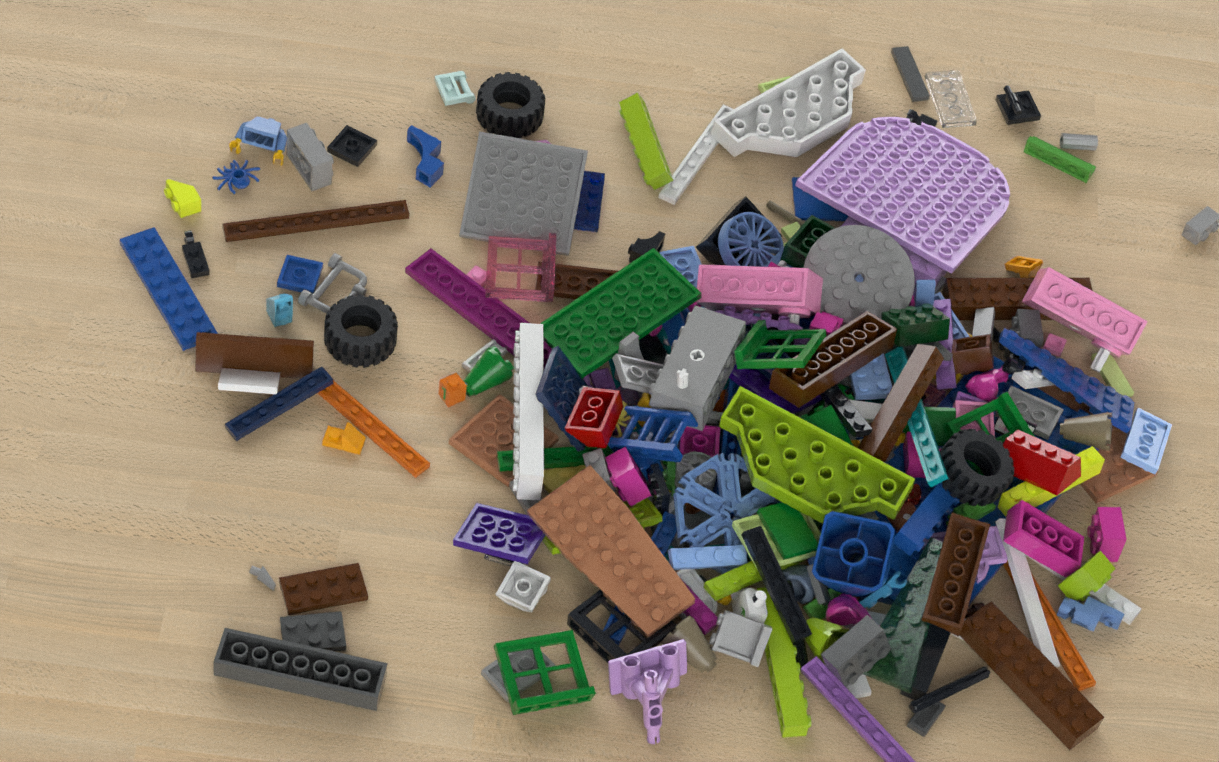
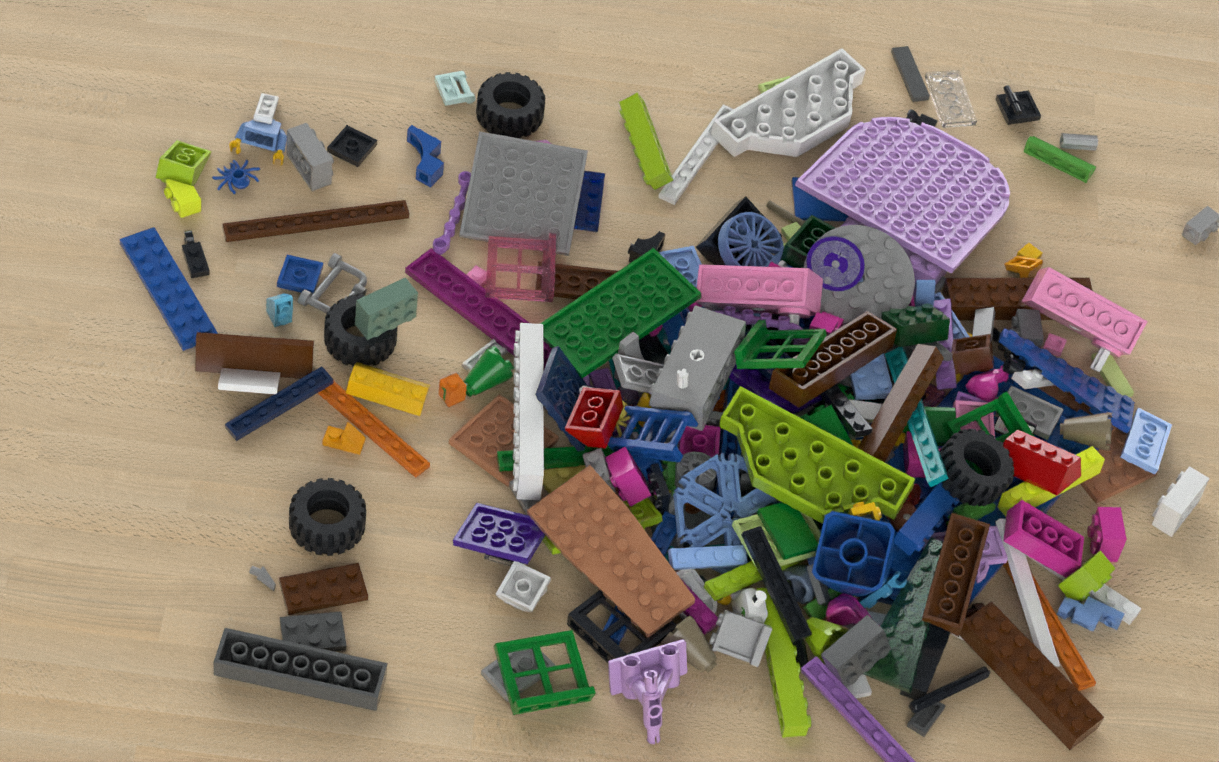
none -> lime slope [155,140,211,186]
none -> white tile [253,93,279,124]
none -> black tyre [289,478,366,556]
none -> yellow slope [346,362,430,416]
none -> sand green brick [355,277,418,340]
none -> medium lavender bar [433,171,471,255]
none -> dark purple piece [807,236,865,291]
none -> yellow bracket [849,502,882,521]
none -> yellow tile [1017,243,1043,259]
none -> white brick [1152,466,1210,537]

